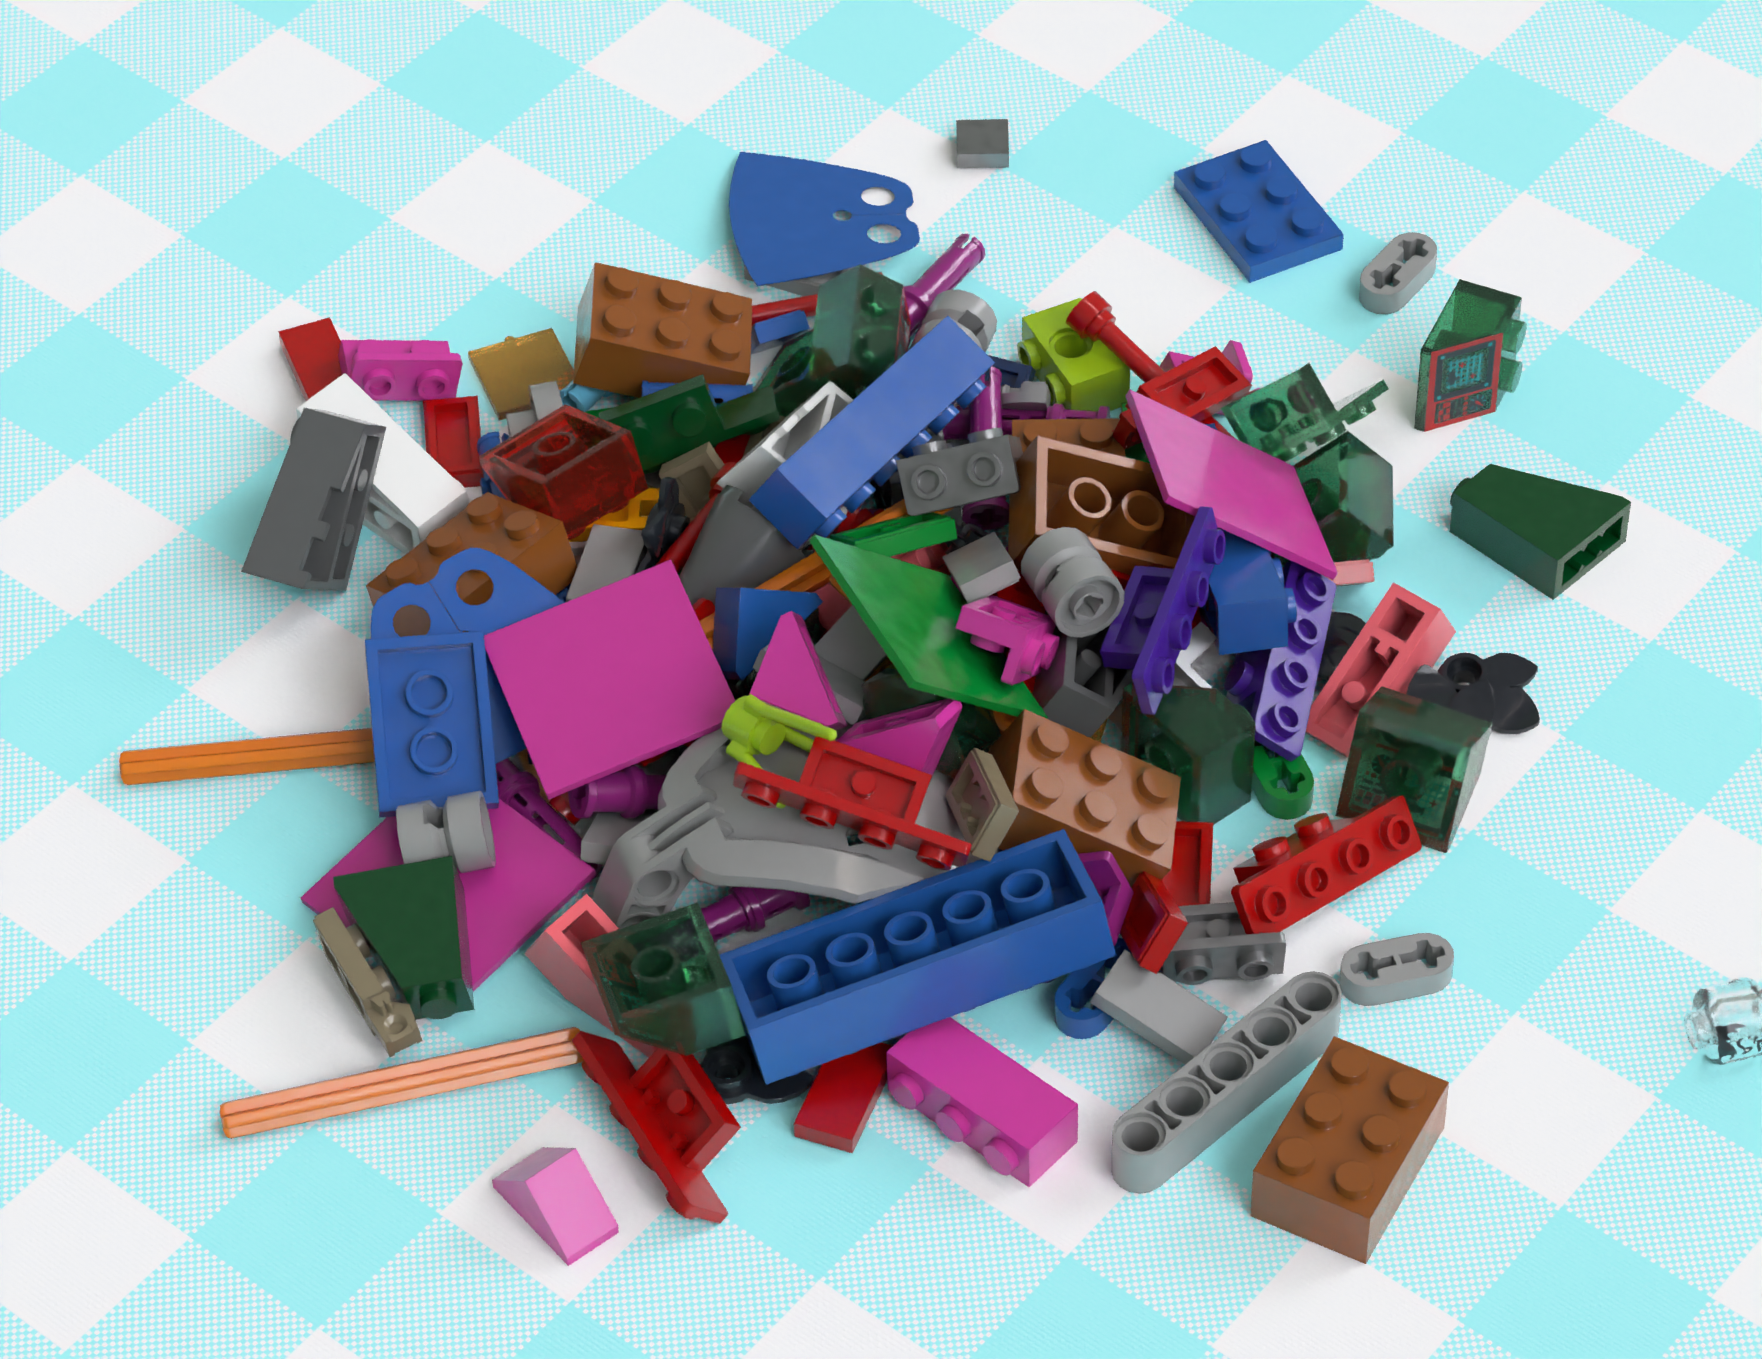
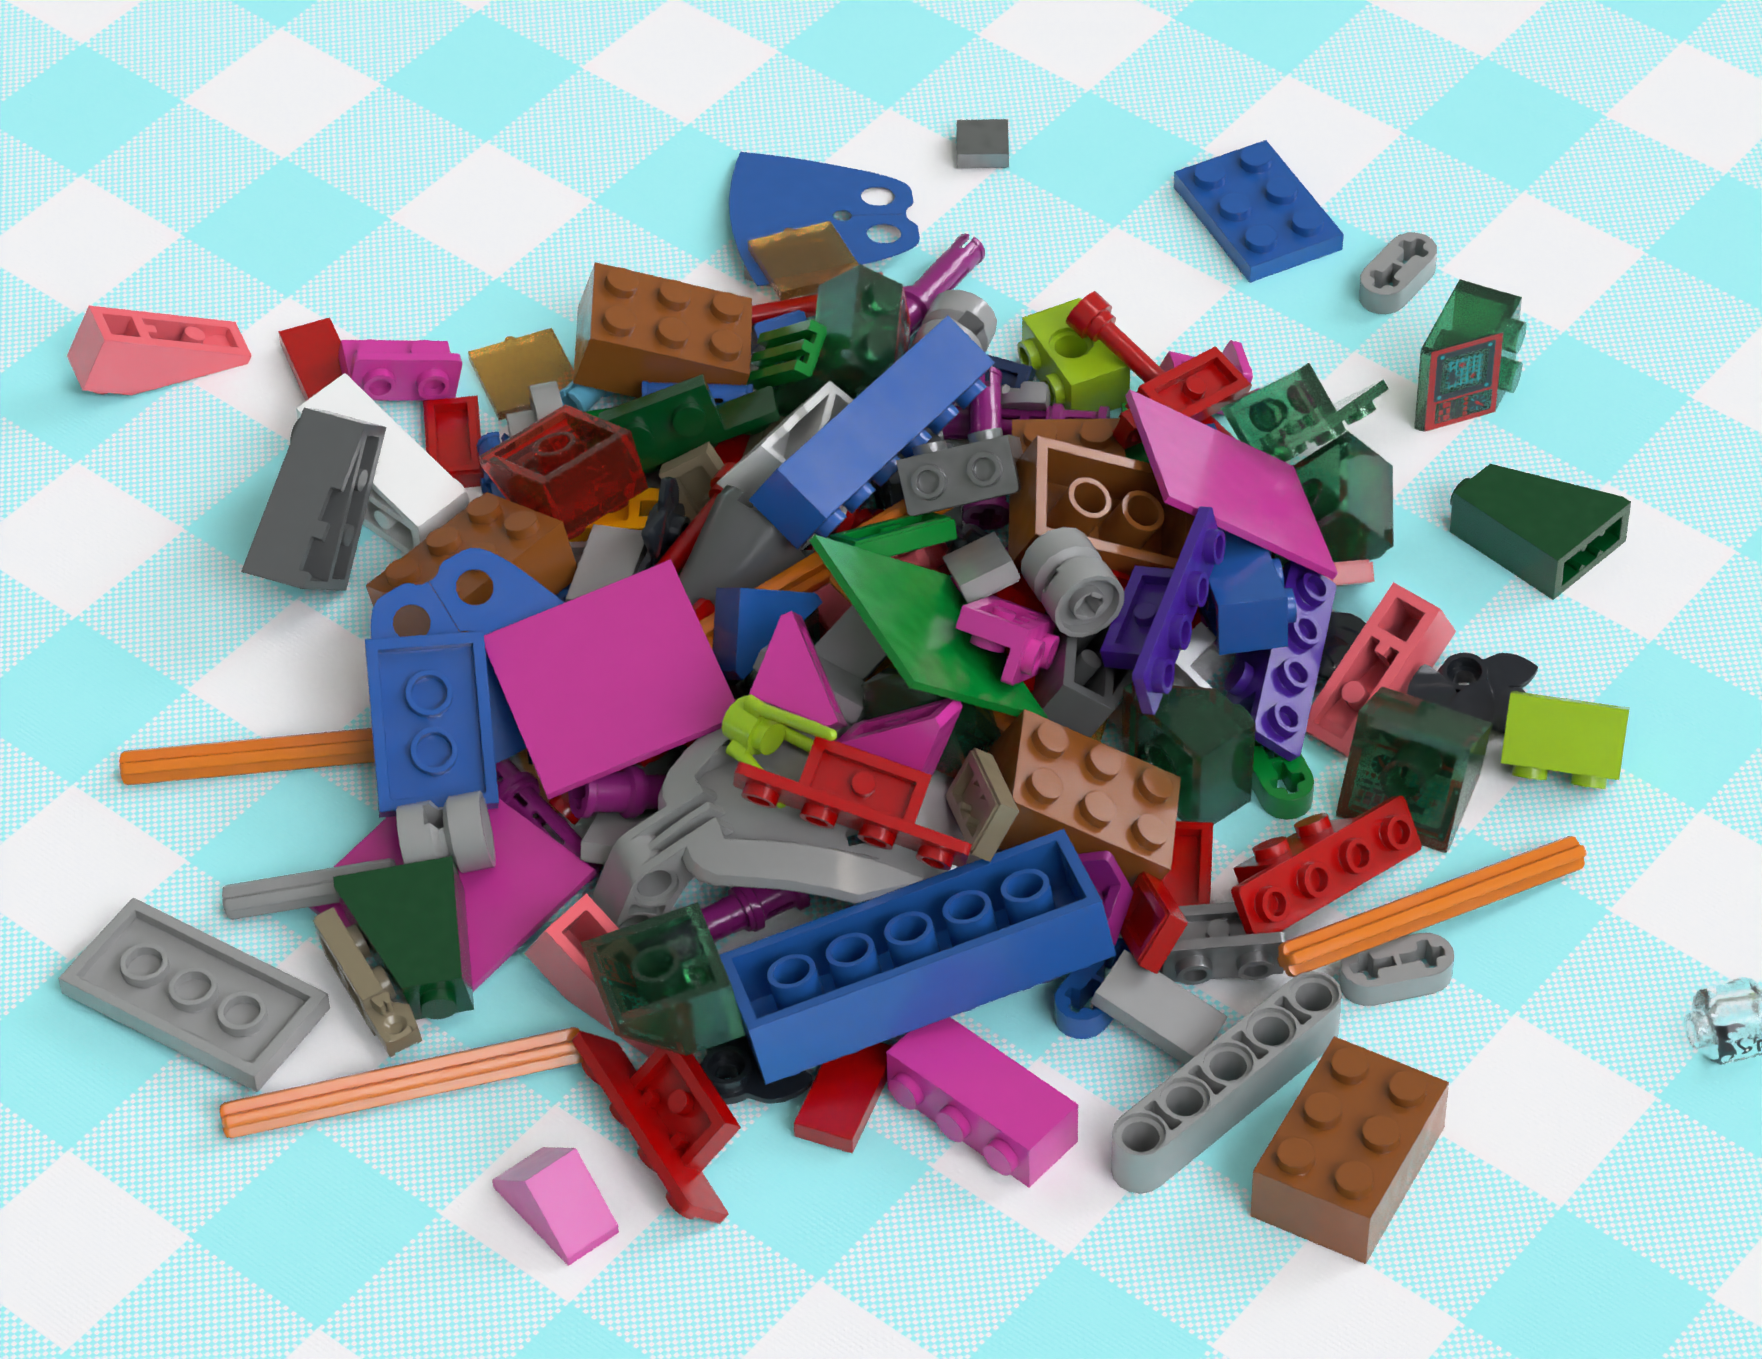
none -> light grey plate [58,897,330,1092]
none -> coral slope [67,305,252,395]
none -> light grey axle [222,858,397,920]
none -> green tile [746,319,828,390]
none -> clear orange piece [748,221,864,301]
none -> orange axle [1277,836,1587,977]
none -> lime brick [1500,691,1630,789]

